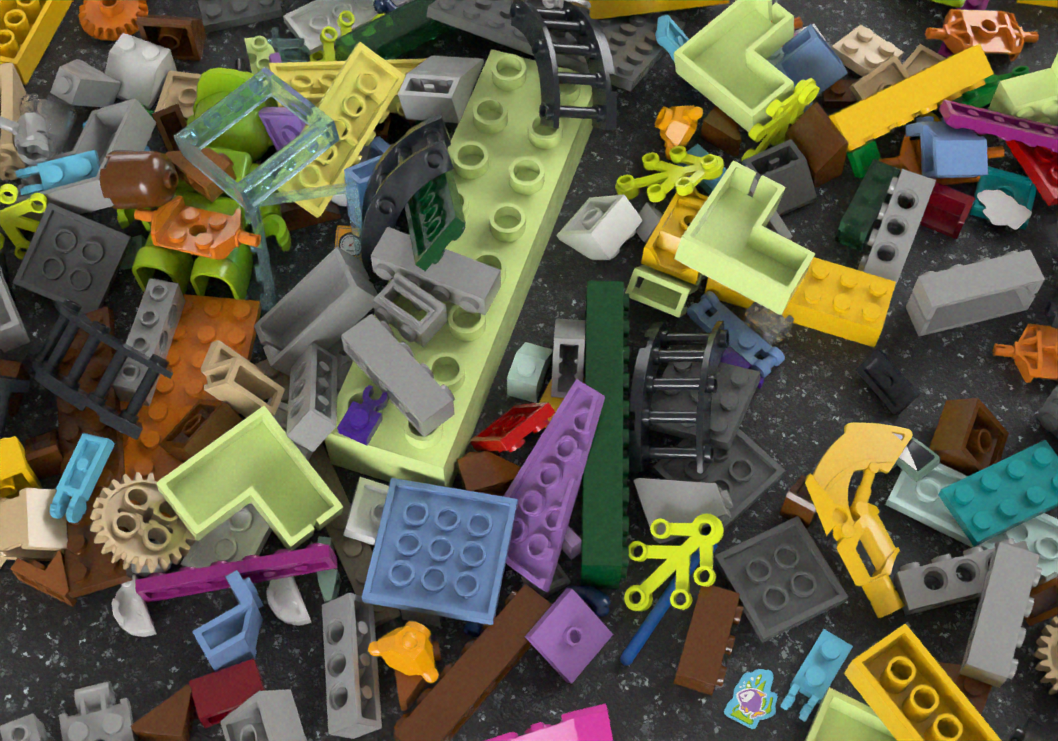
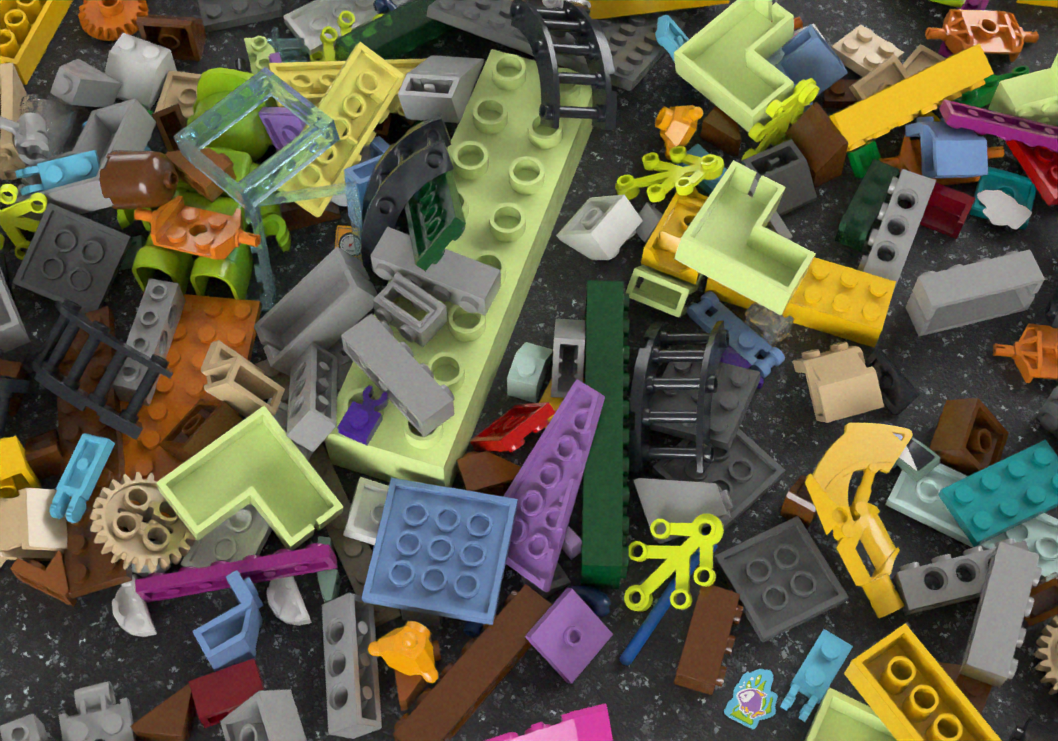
none -> tan piece [793,342,884,423]

